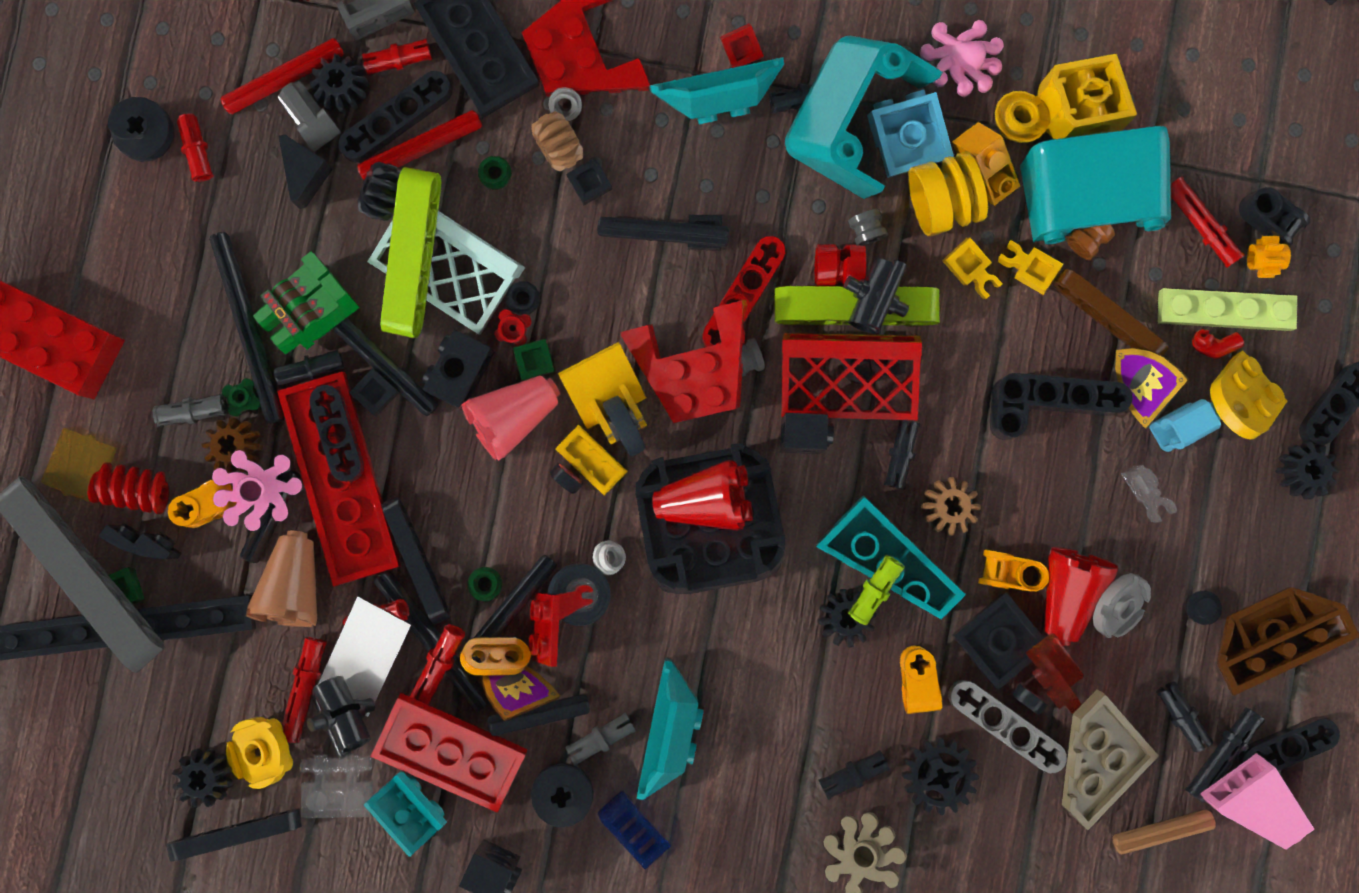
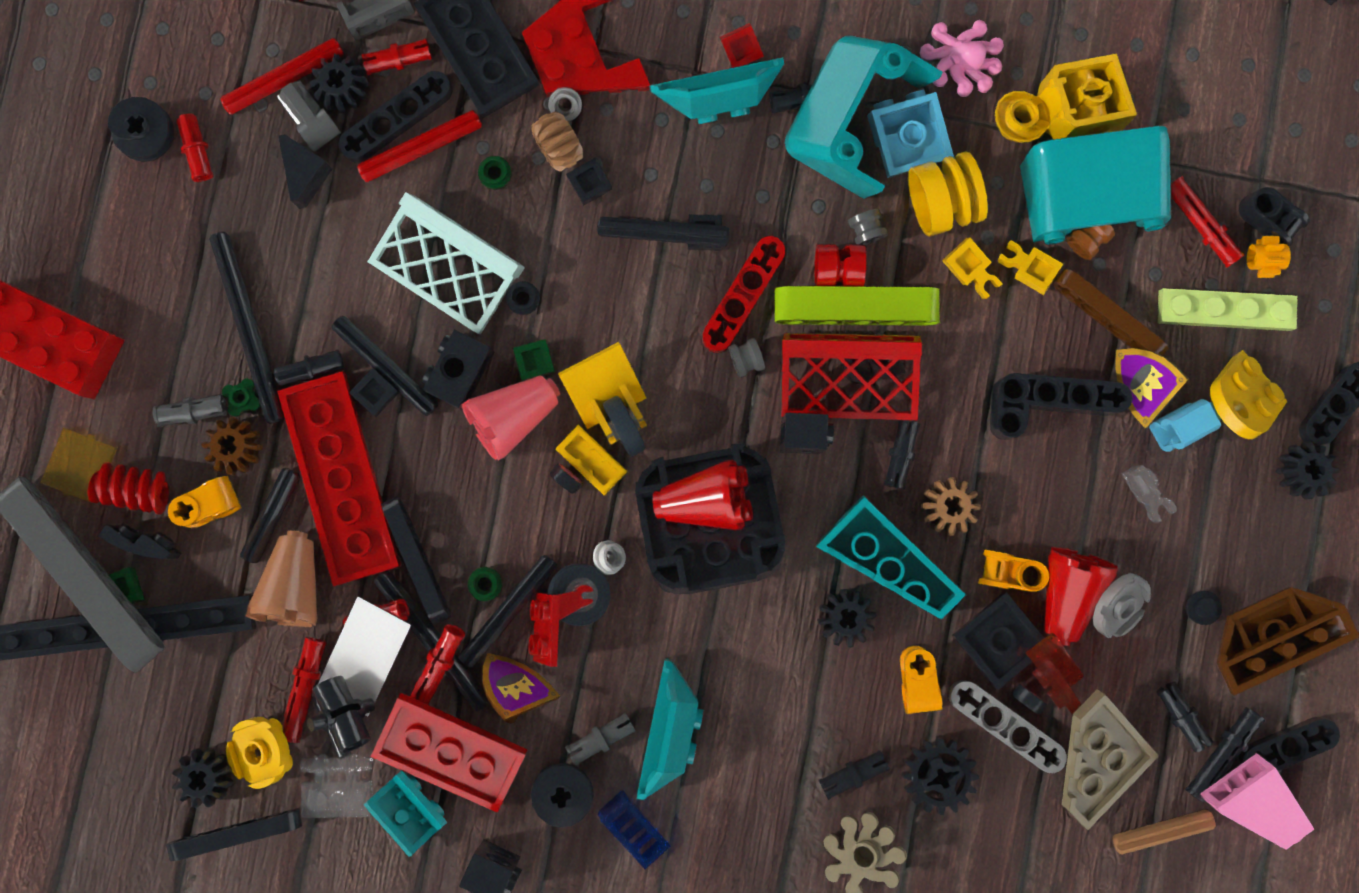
bright pink animal [212,450,302,531] -> none
green hips [253,251,360,354] -> none
black beam [310,385,364,482] -> none
black gear [357,162,401,221] -> none
lime beam [380,167,442,338] -> none
light orange plate [460,638,531,675] -> none
black axle [488,694,590,736] -> none
red plate [495,309,532,346] -> none
red wing [620,300,747,423] -> none
black pin [843,258,909,335] -> none
lime pin [848,555,905,625] -> none
light orange slope [952,122,1020,206] -> none
red arm [1192,329,1244,359] -> none

